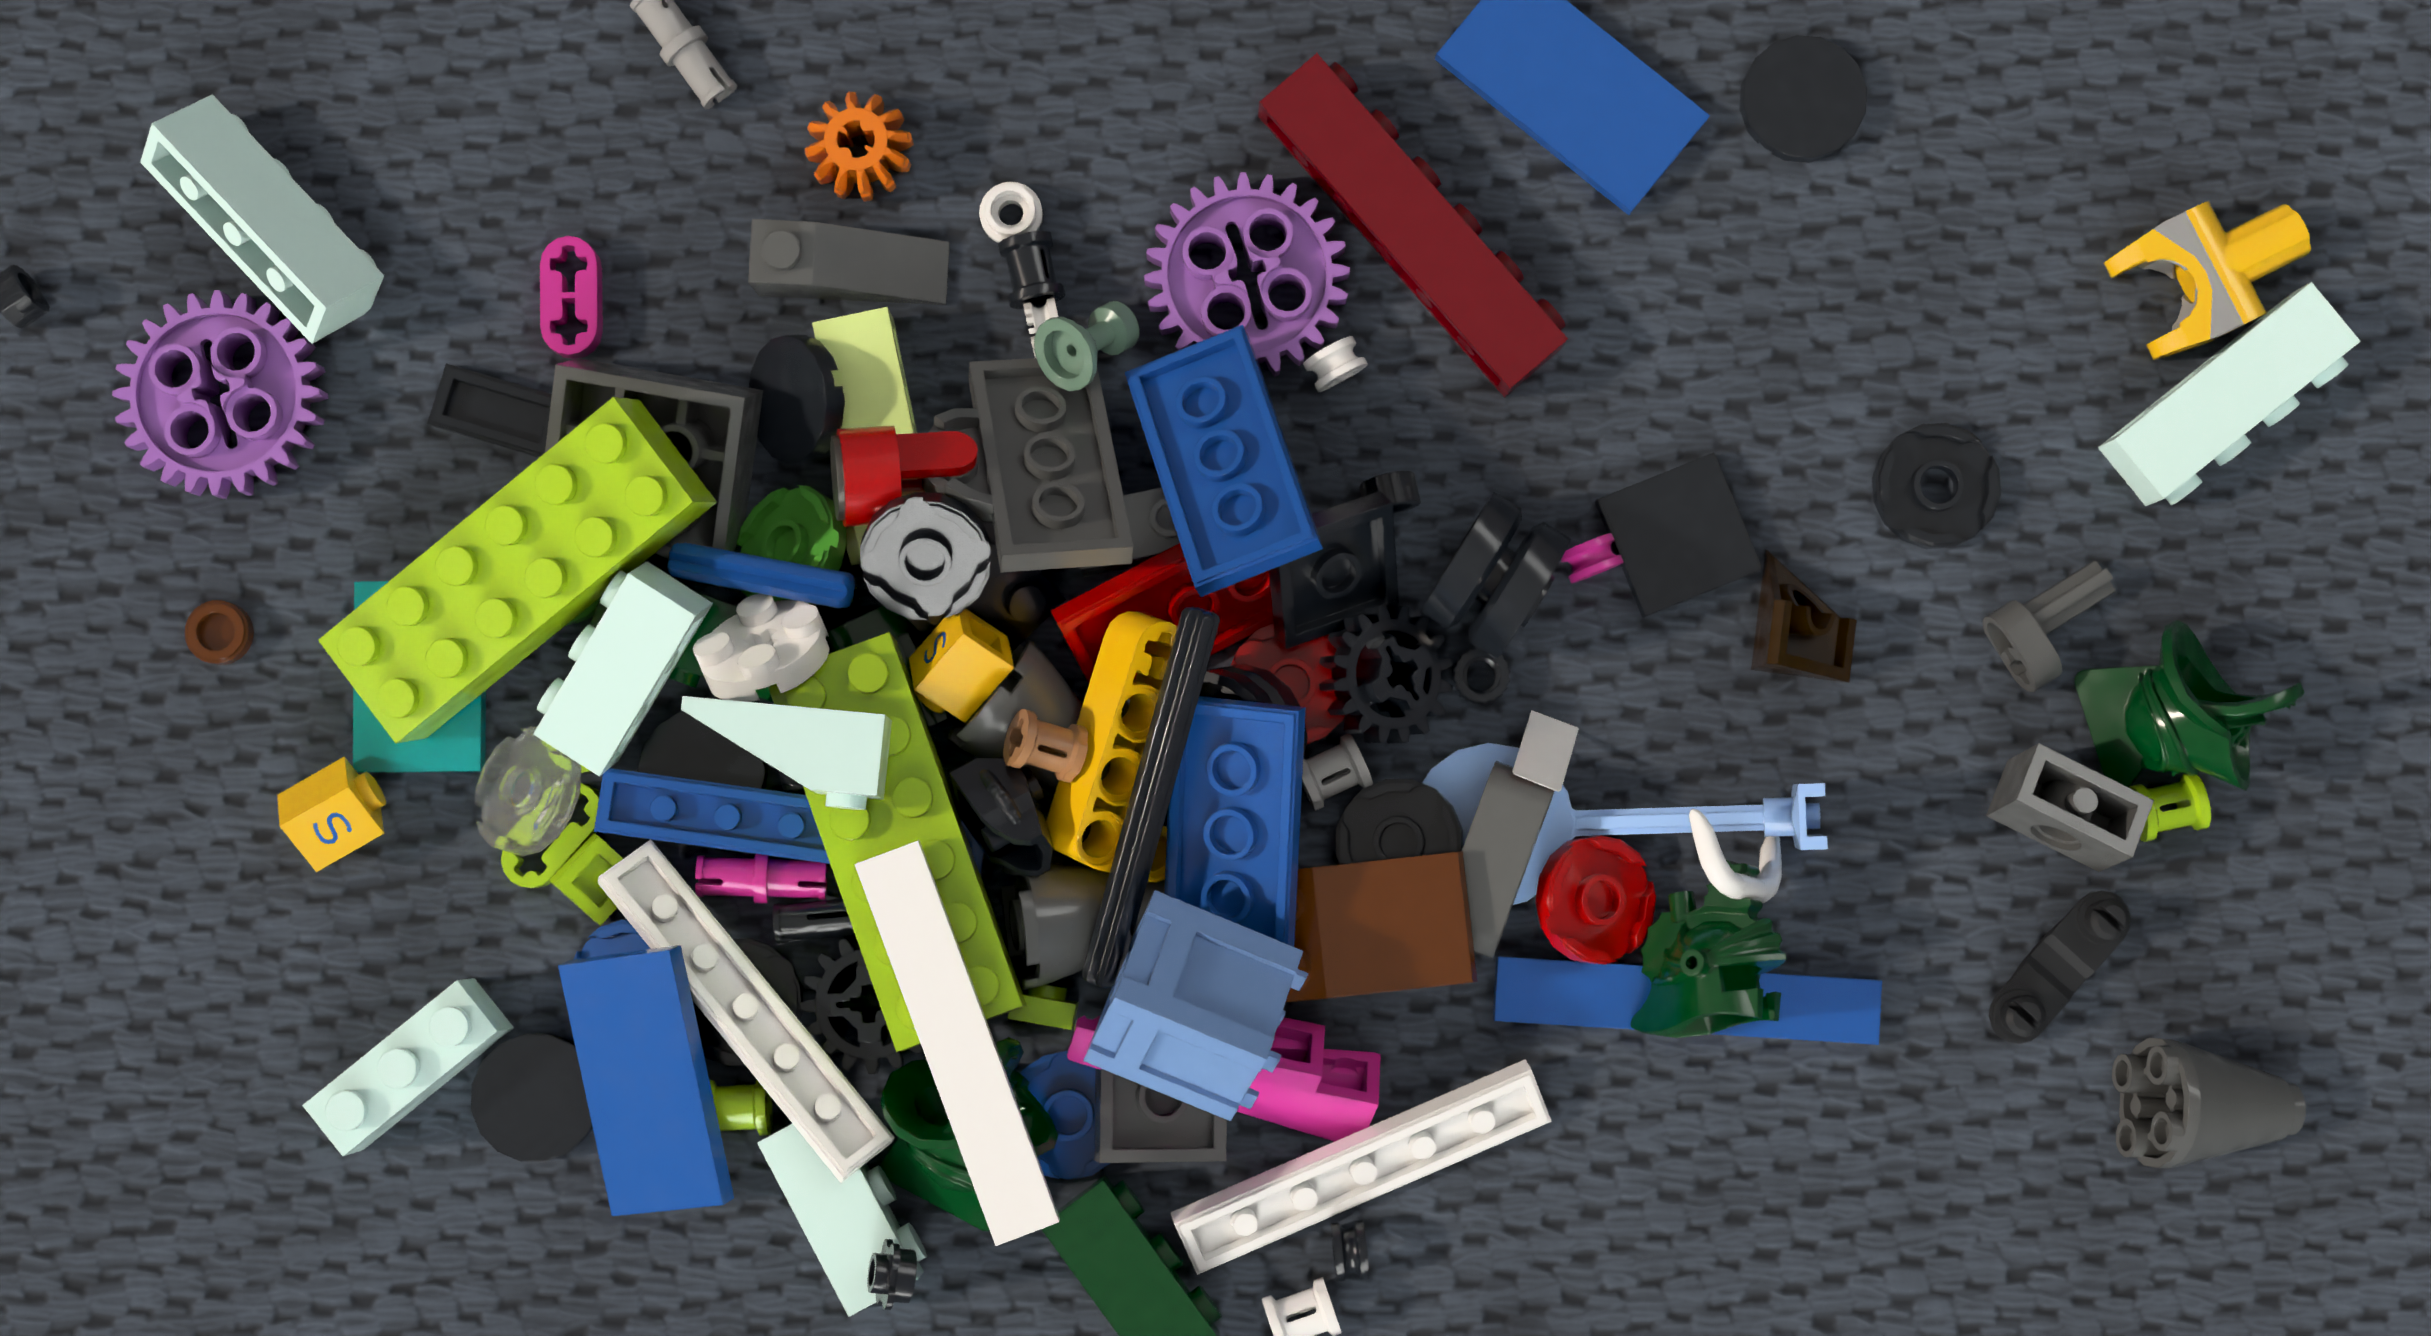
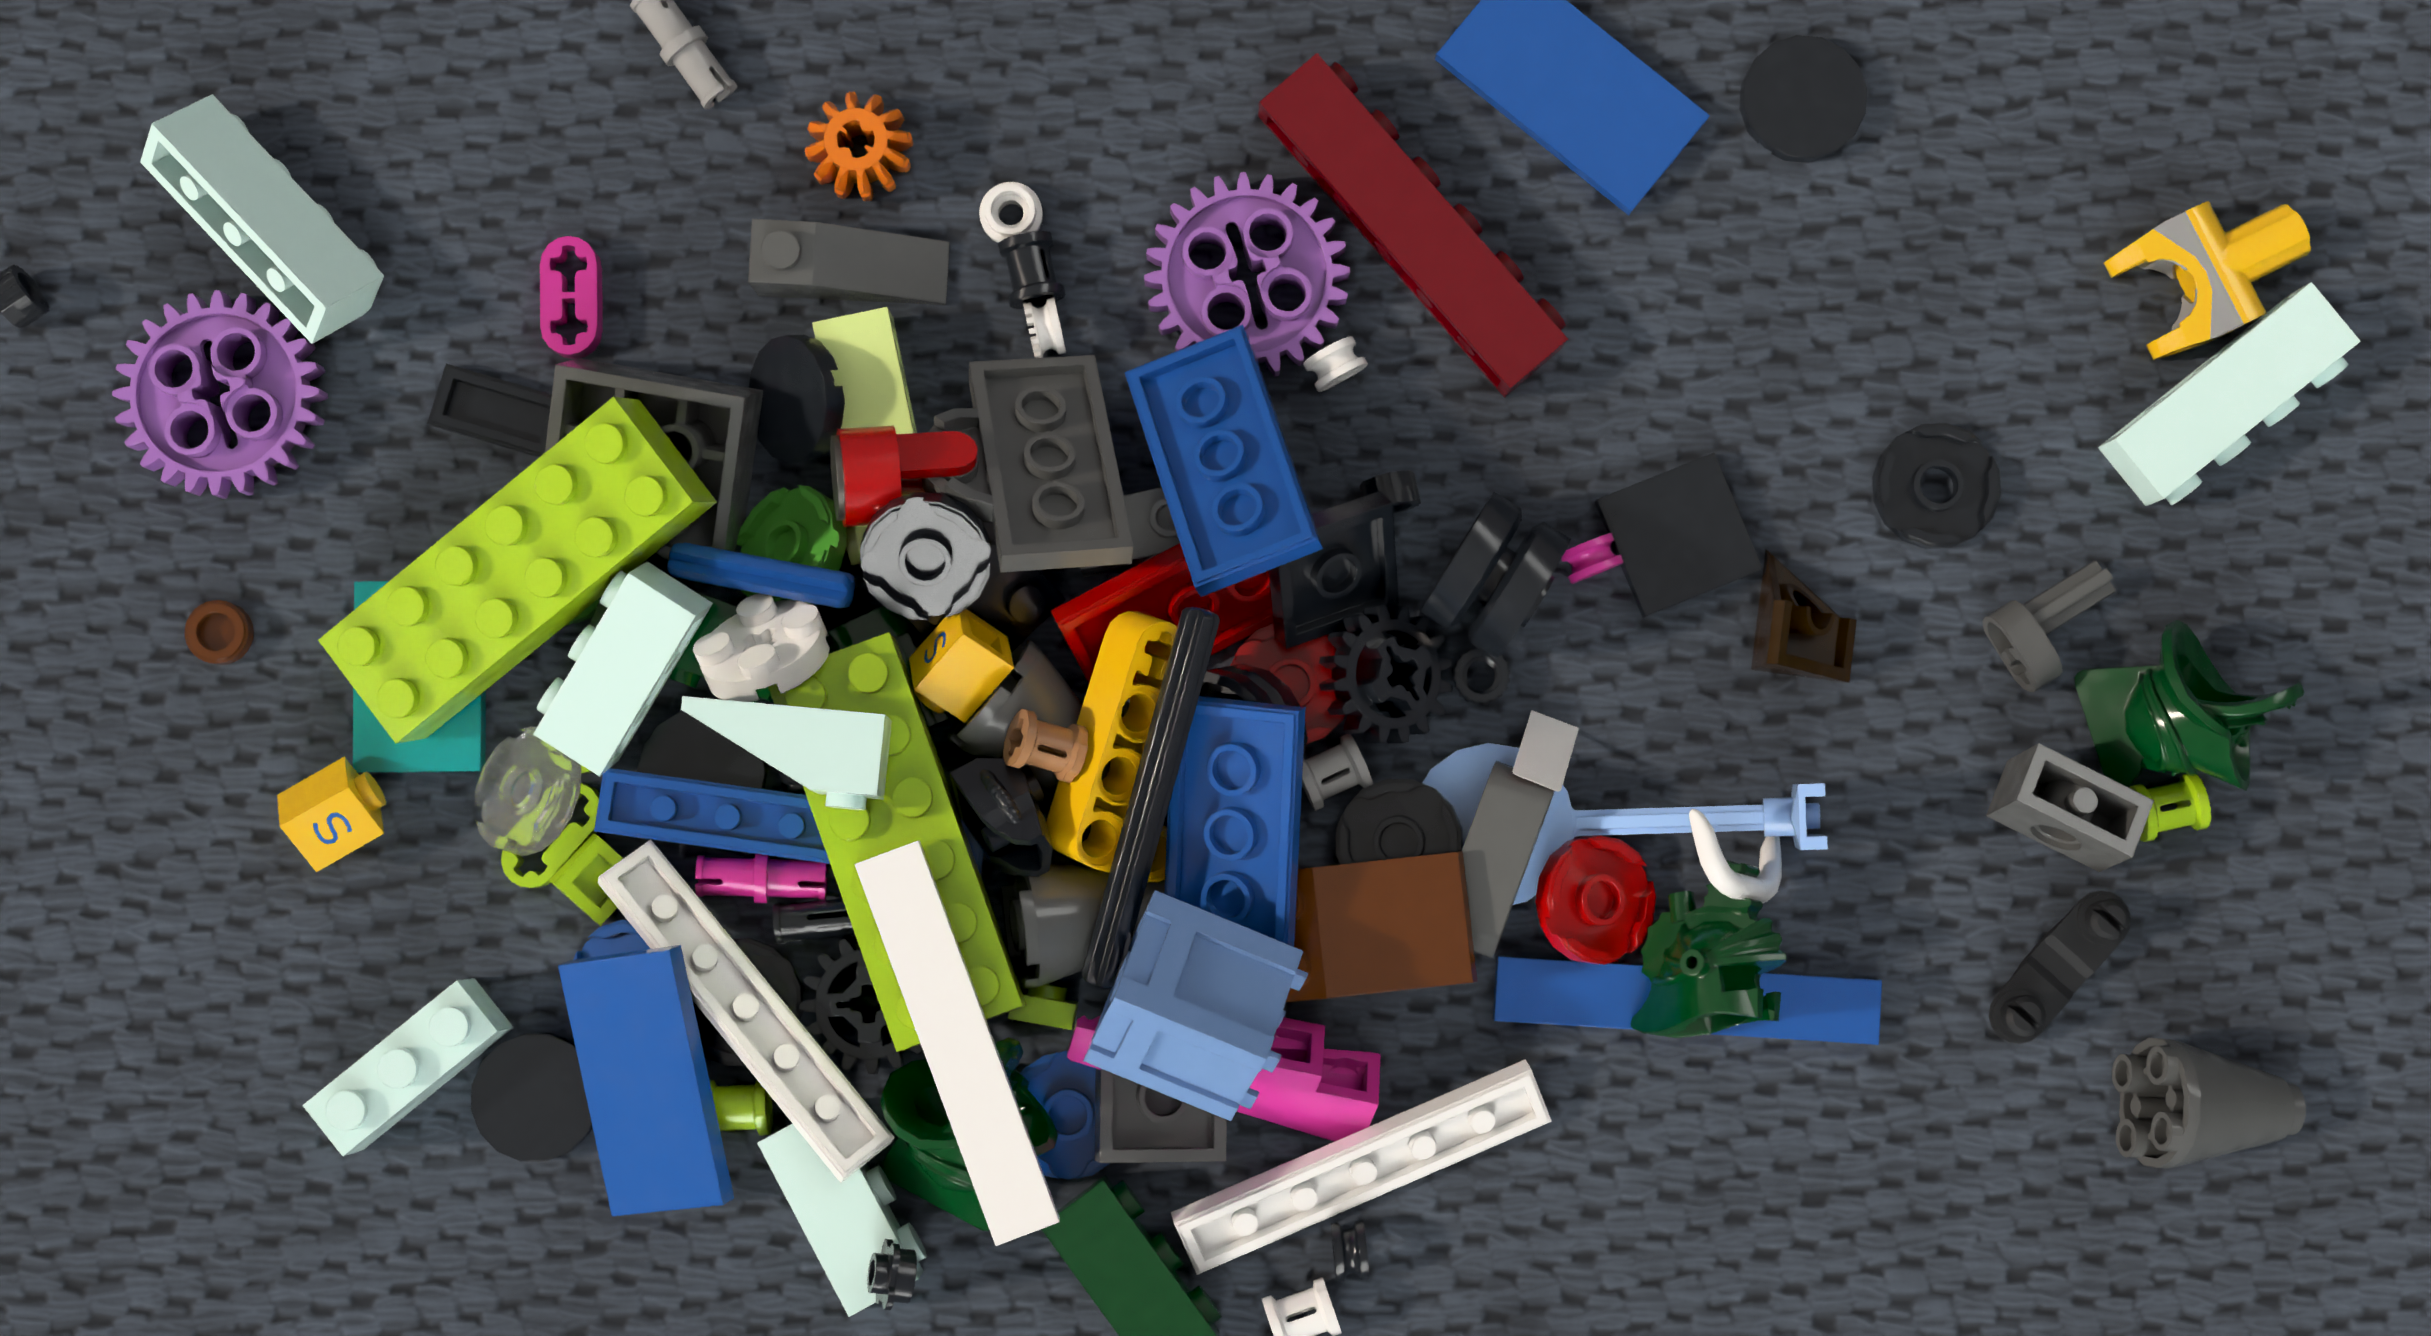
sand green piece [1034,301,1139,391] -> none

